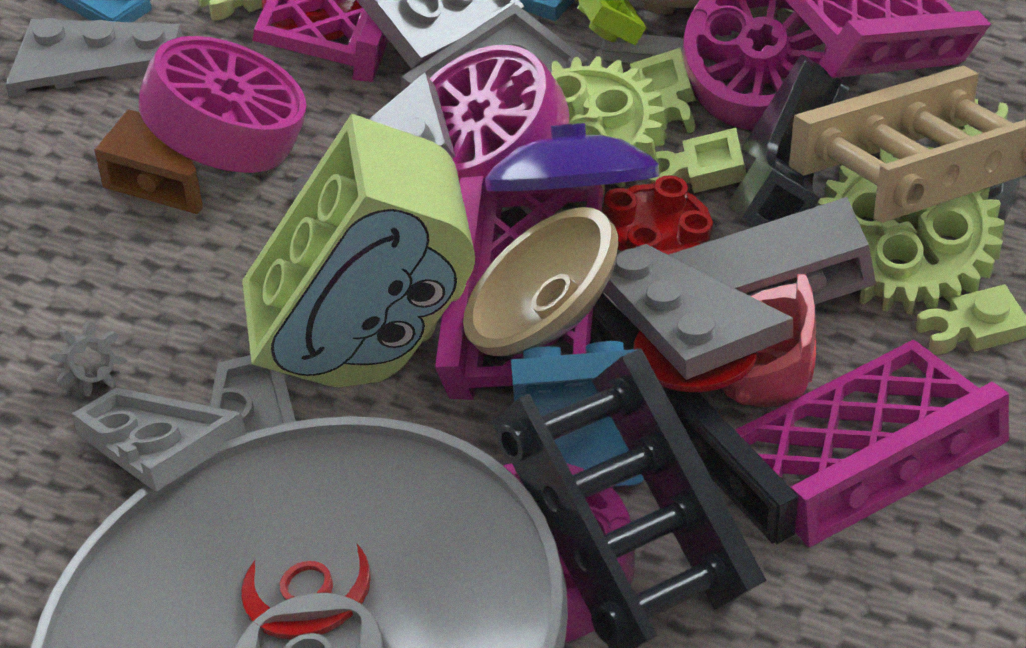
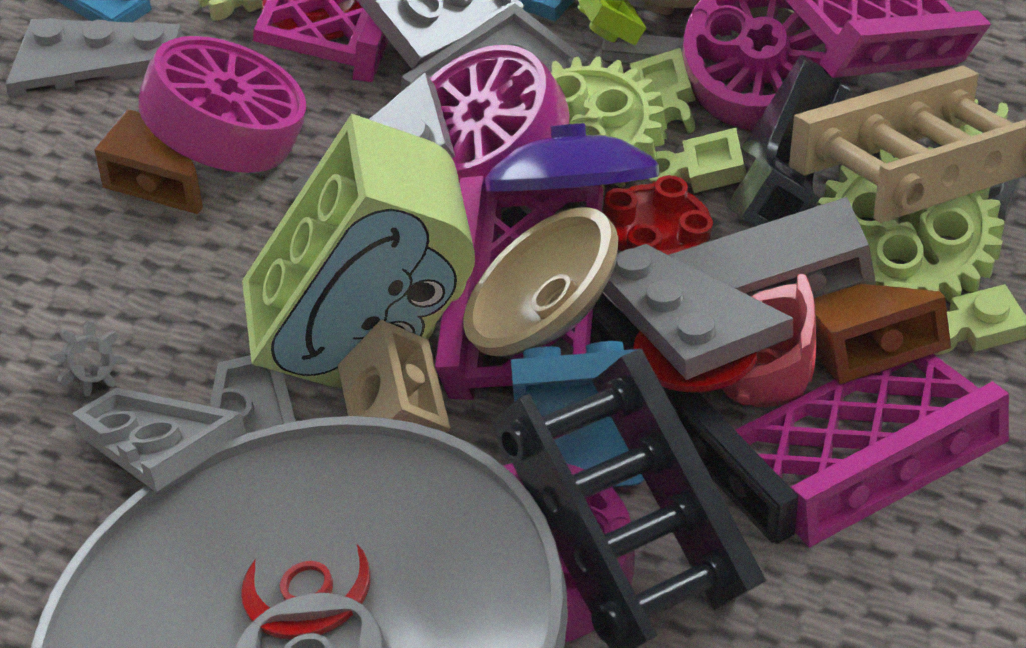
none -> tan brick [338,320,450,433]
none -> dark orange slope [813,284,951,385]

